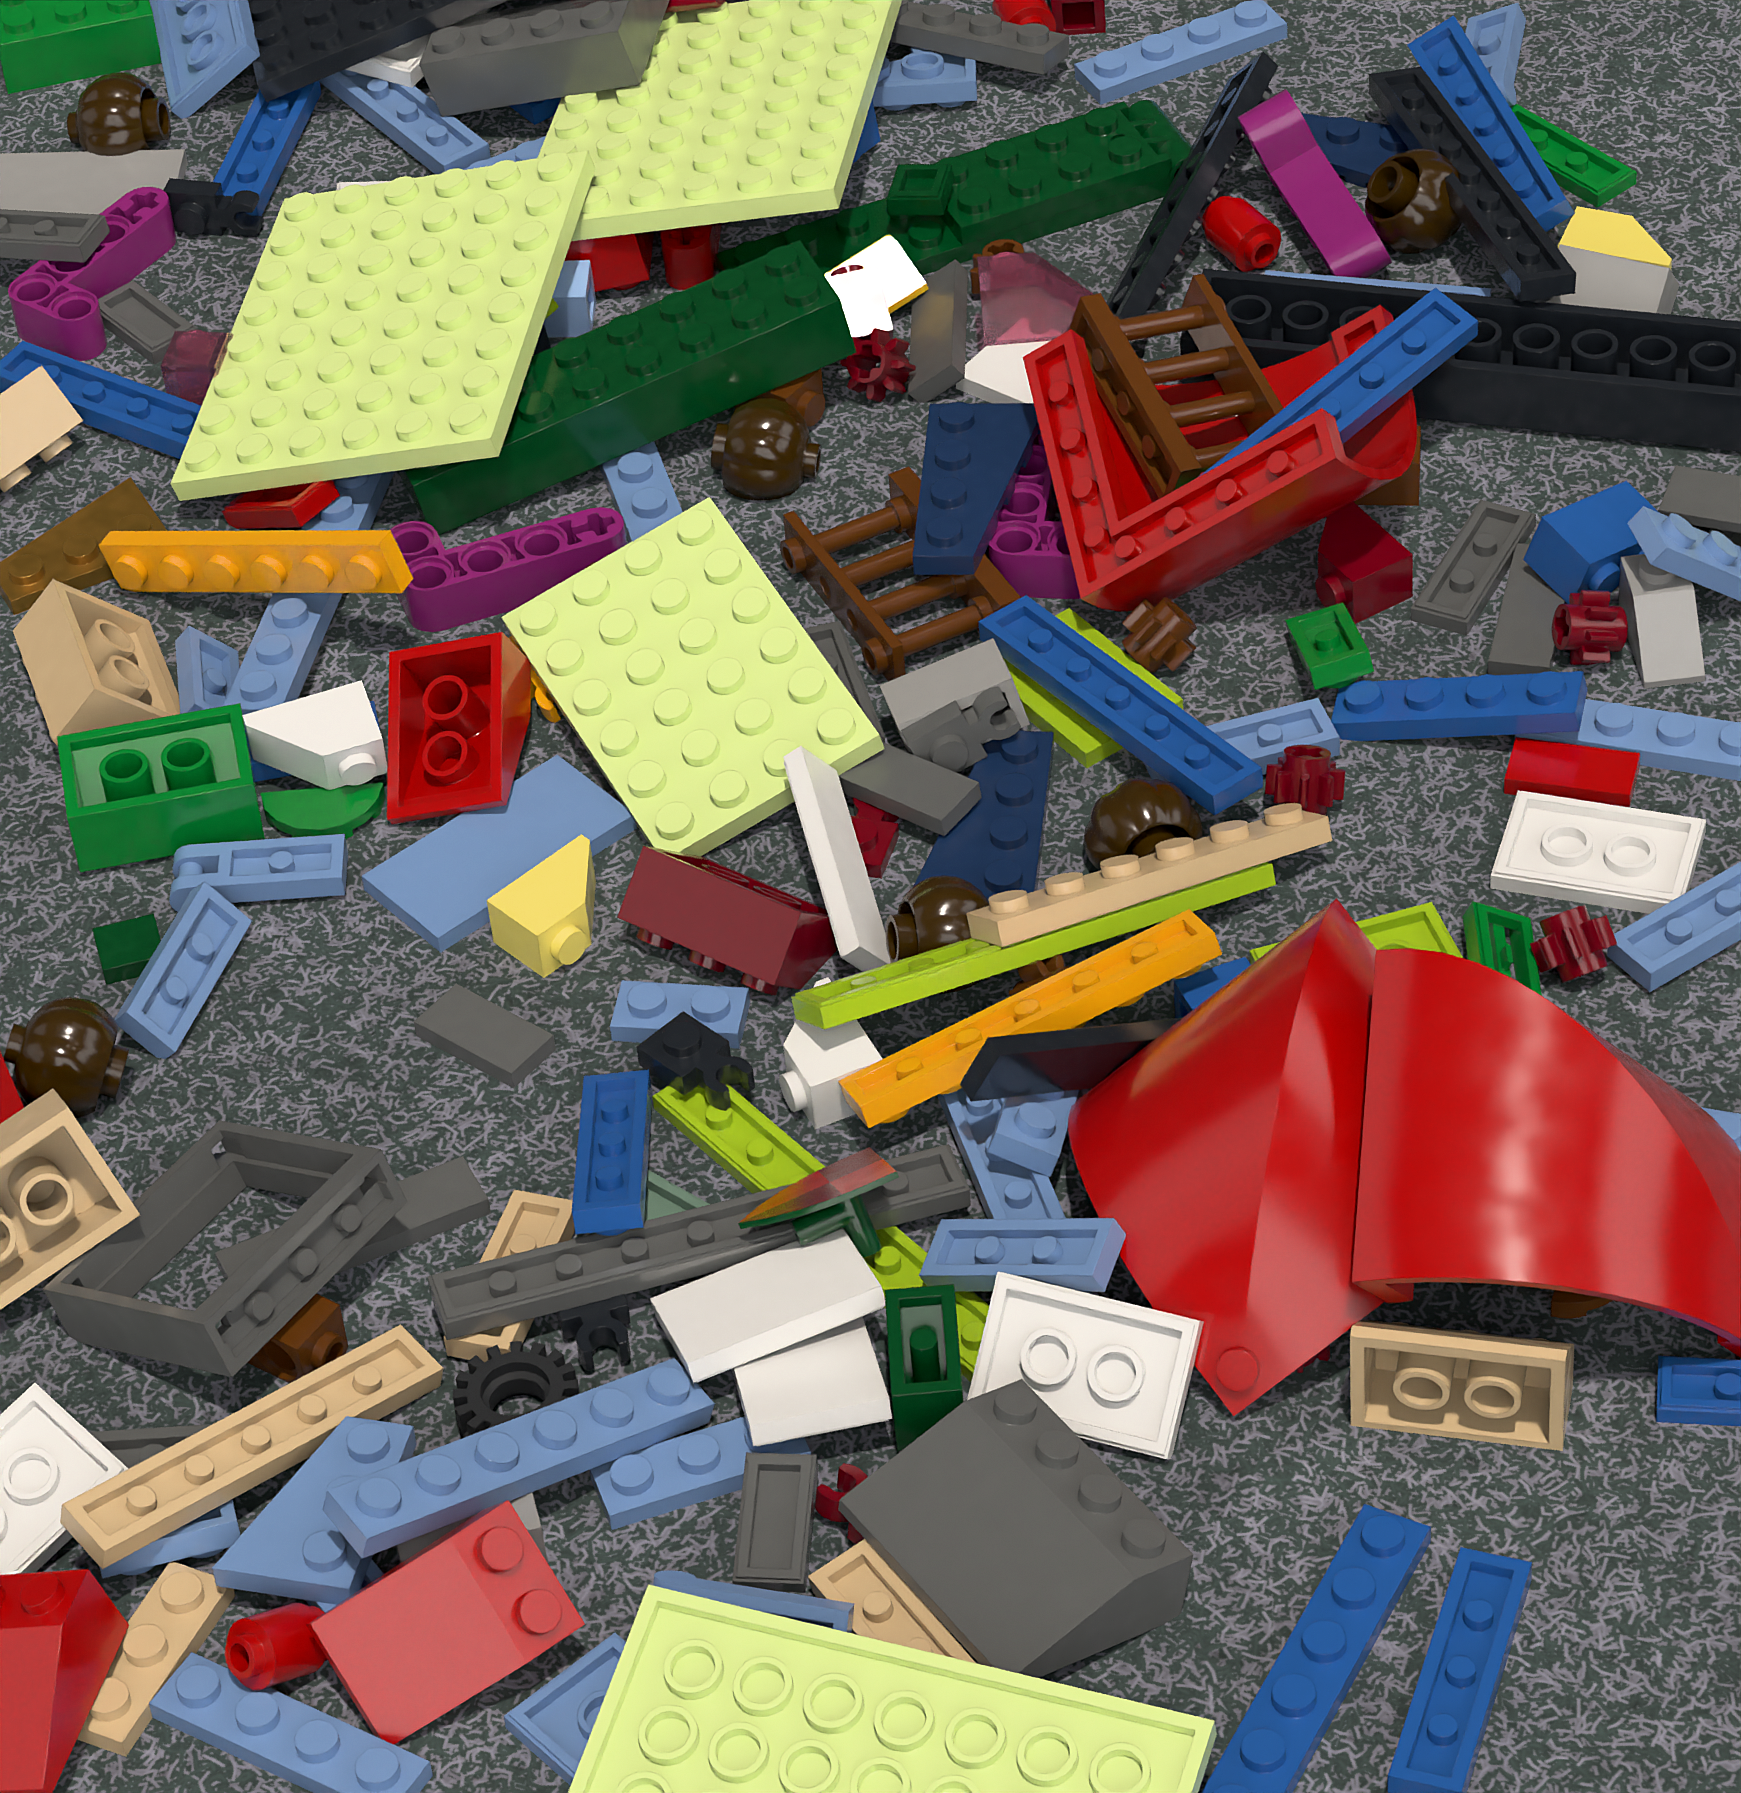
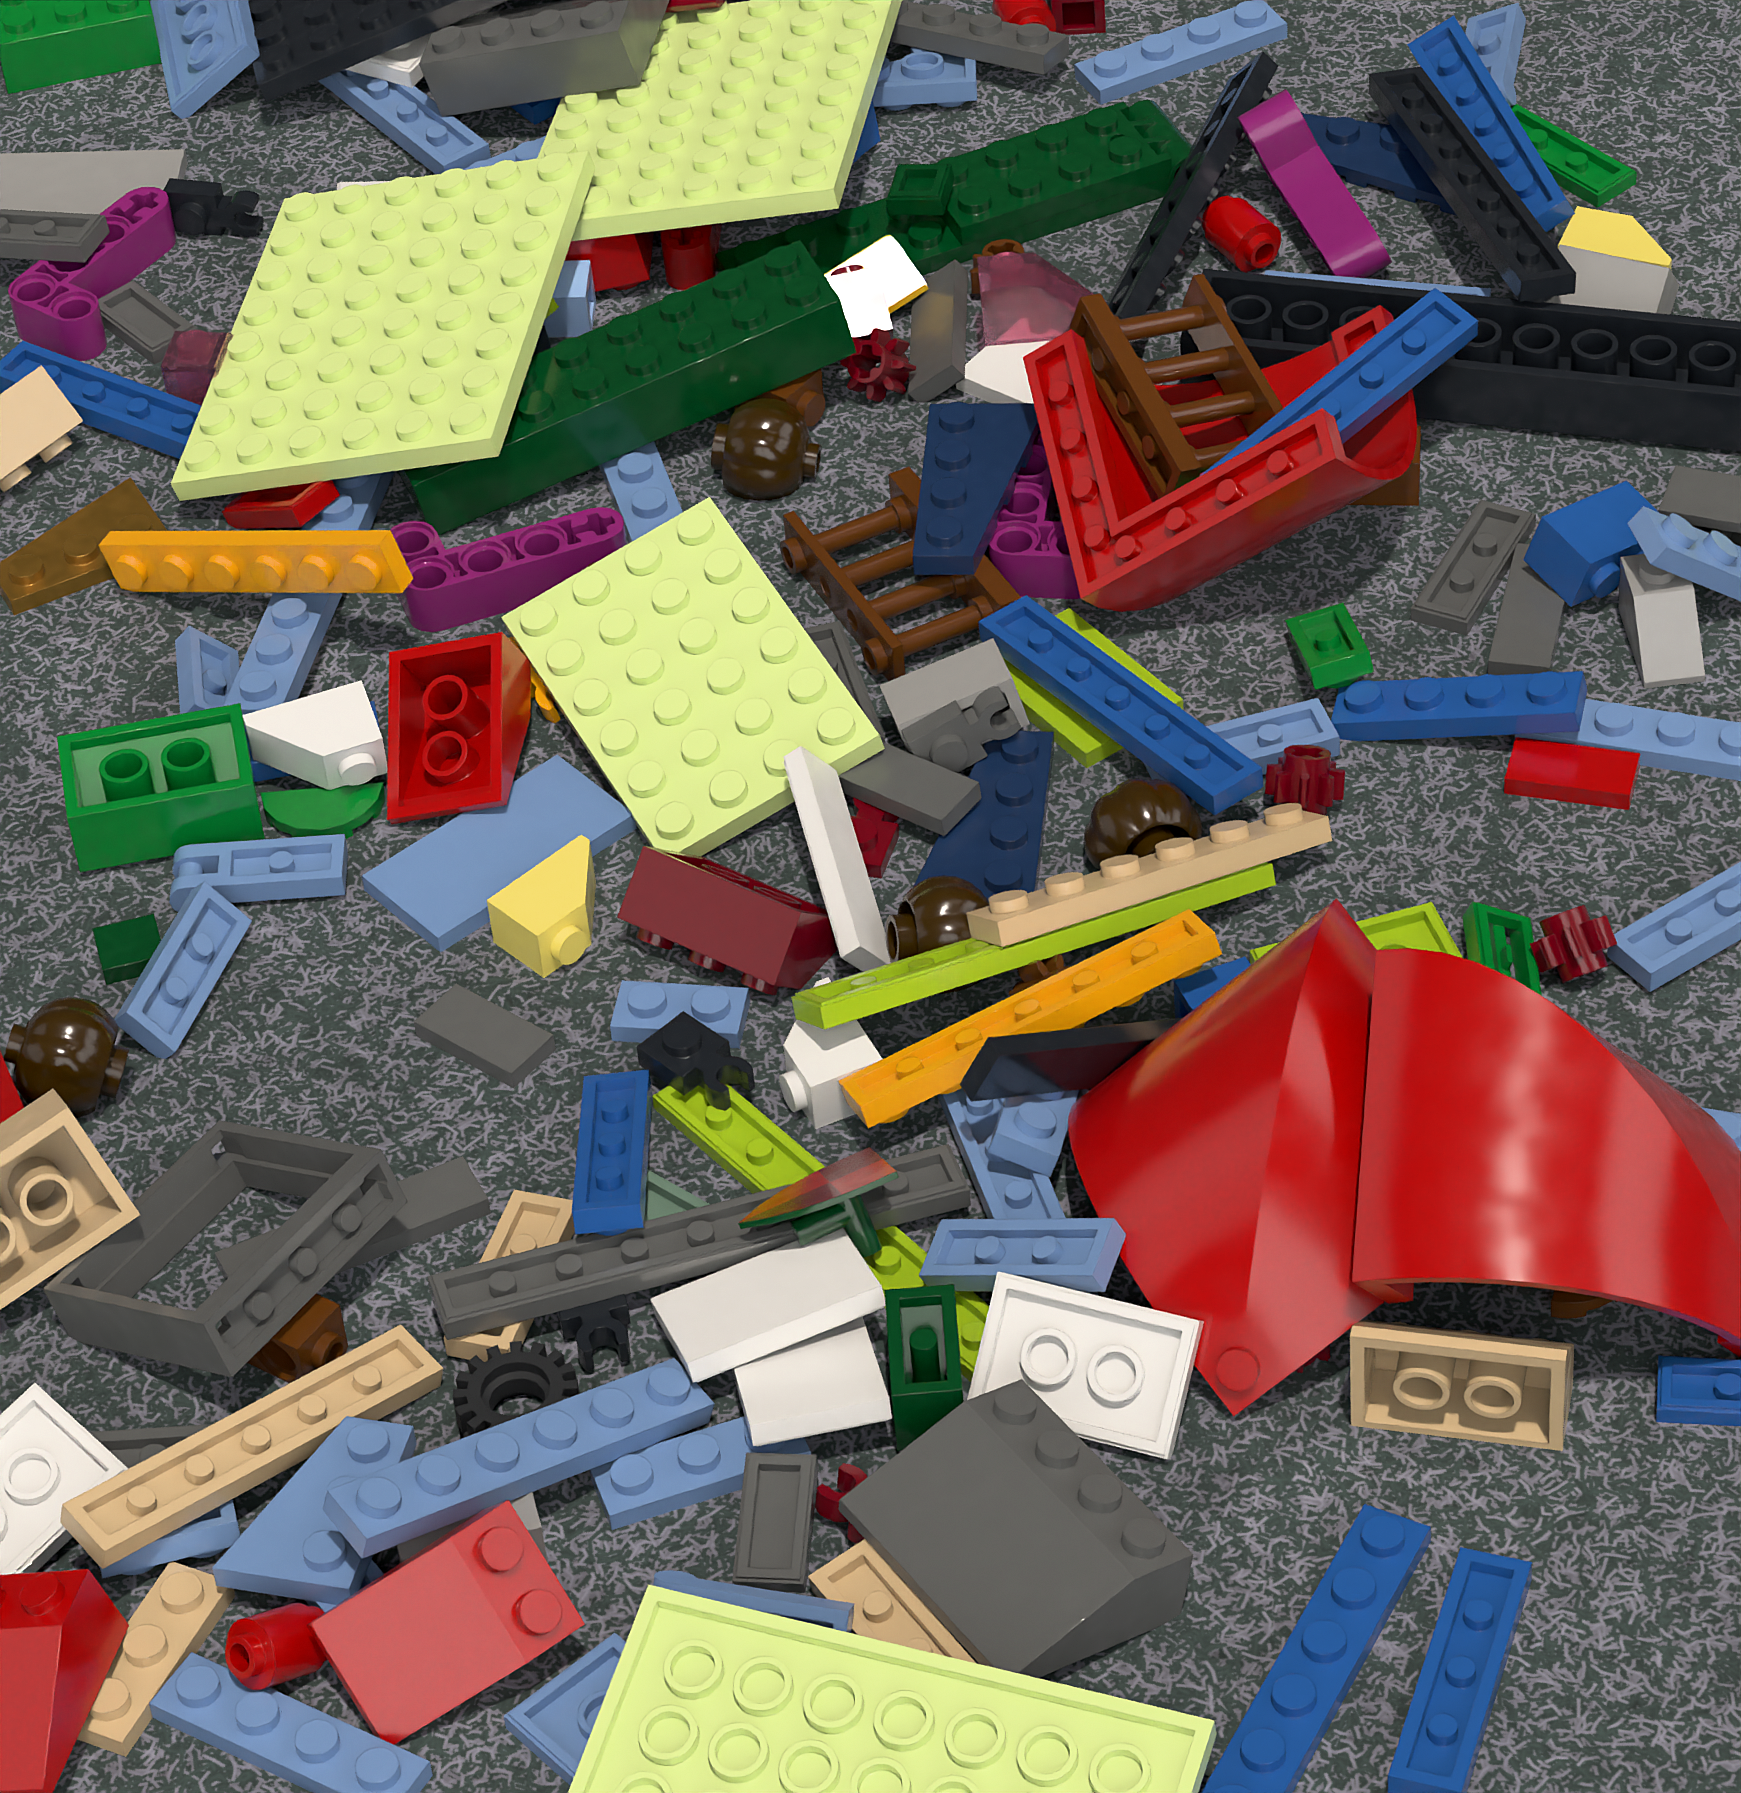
tan slope [13,579,180,746] -> none
dark brown plant [67,72,171,156] -> none
blue plate [213,80,321,216] -> none
reddish brown gear [1122,597,1197,673] -> none
dark red slope [1315,502,1413,624] -> none
dark brown plant [1365,148,1462,254] -> none
white tile [1490,790,1706,914] -> none
dark red gear [1552,590,1628,665] -> none

